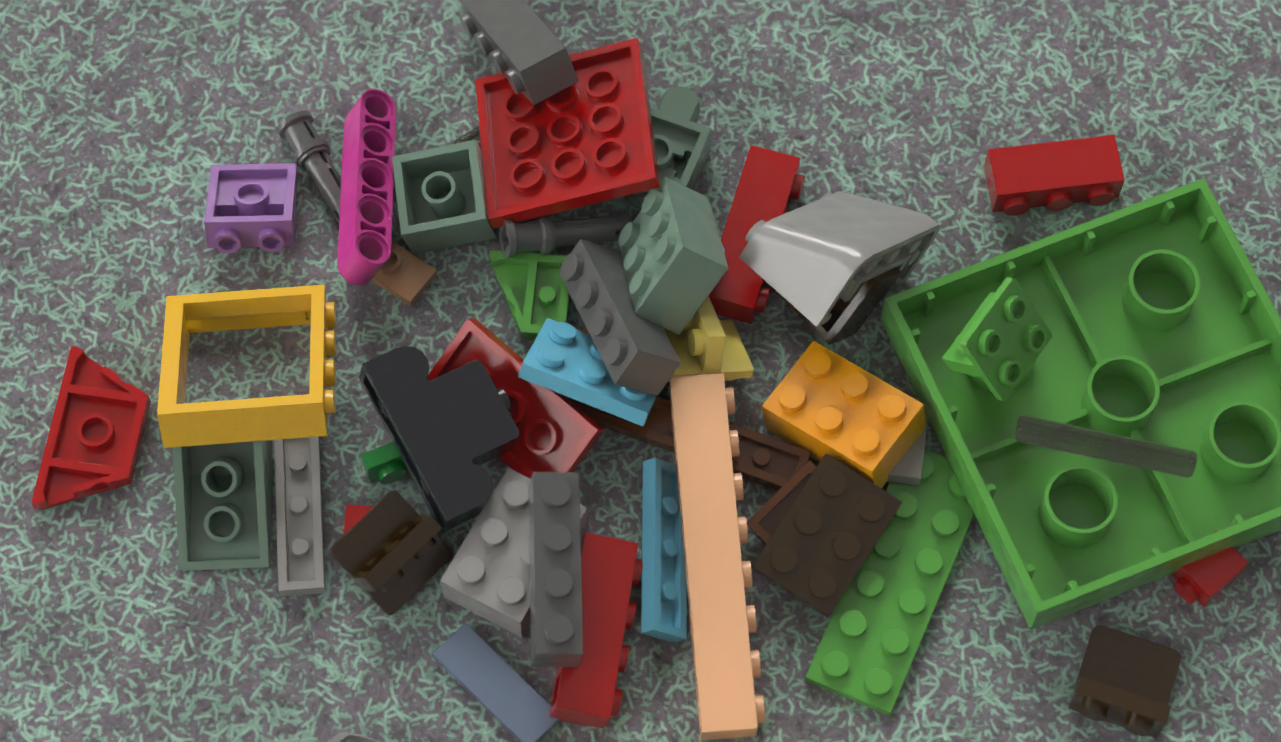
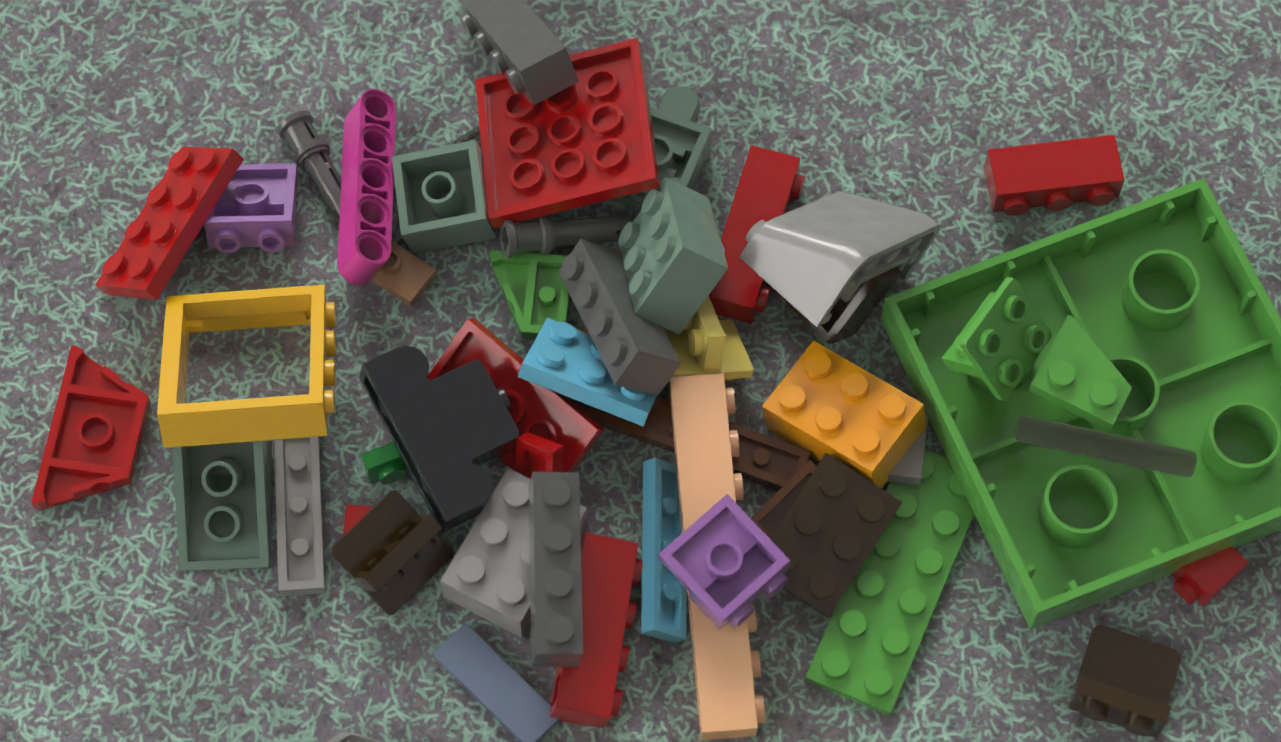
none -> red plate [95,147,244,300]
none -> red plate [516,432,564,479]
none -> medium lavender plate [658,494,790,630]
none -> bright green wing [1029,315,1132,432]

